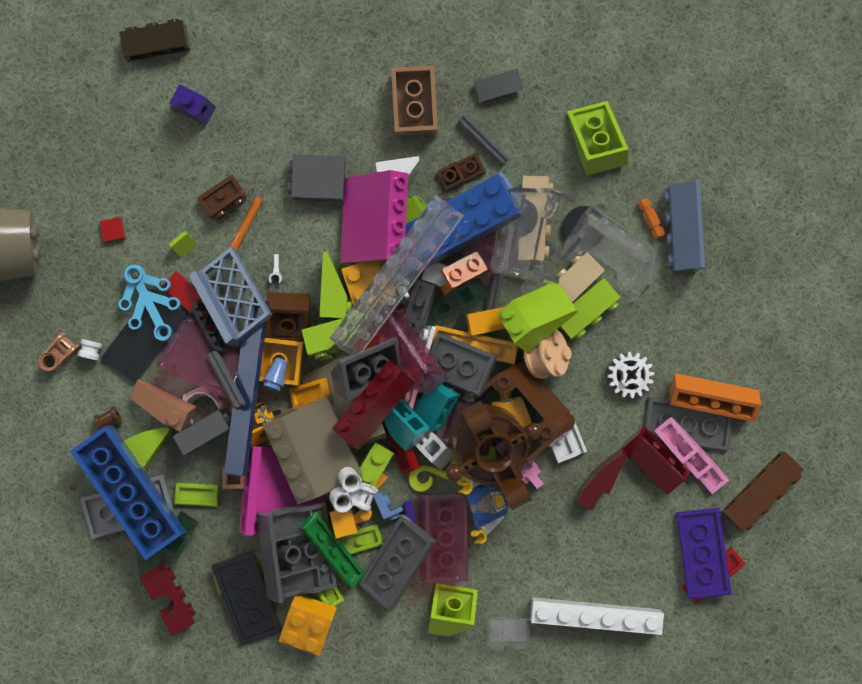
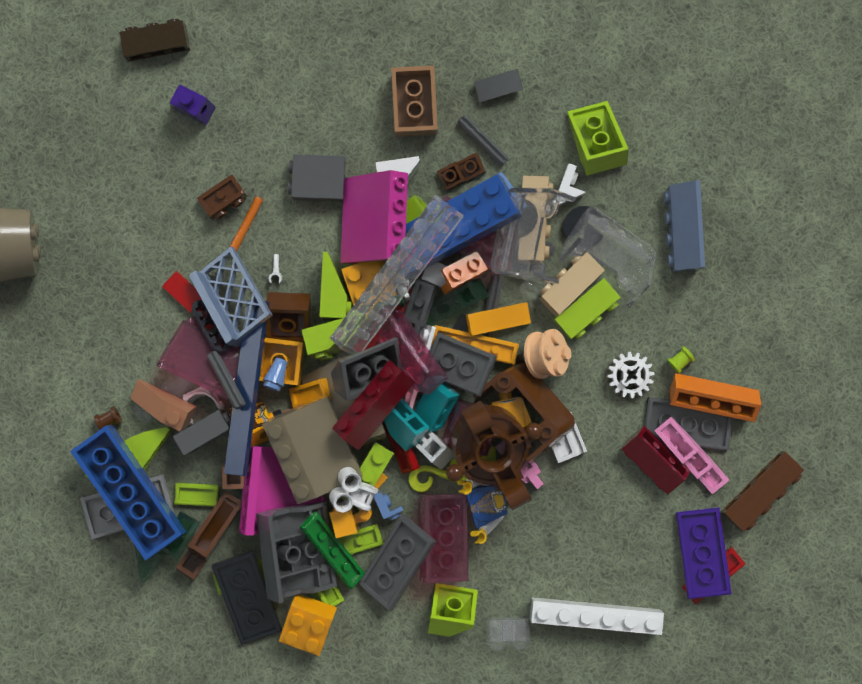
nougat piece [38,332,80,372] -> none
white wheel [77,339,103,360] -> none
red tile [100,217,126,243] -> none
black tile [101,289,188,383] -> none
medium azure plant [119,265,181,341] -> none
dark red arch [140,563,196,636] -> none
lime slope [169,231,198,258] -> none
dark purple tile [404,499,416,522] -> none
lime slope [497,281,578,353] -> none
dark red slope [576,448,627,510] -> none
orange axle [638,198,666,239] -> none
none -> reddish brown slope [176,491,242,581]
none -> white slope [553,163,585,208]
none -> lime bush [667,346,696,374]

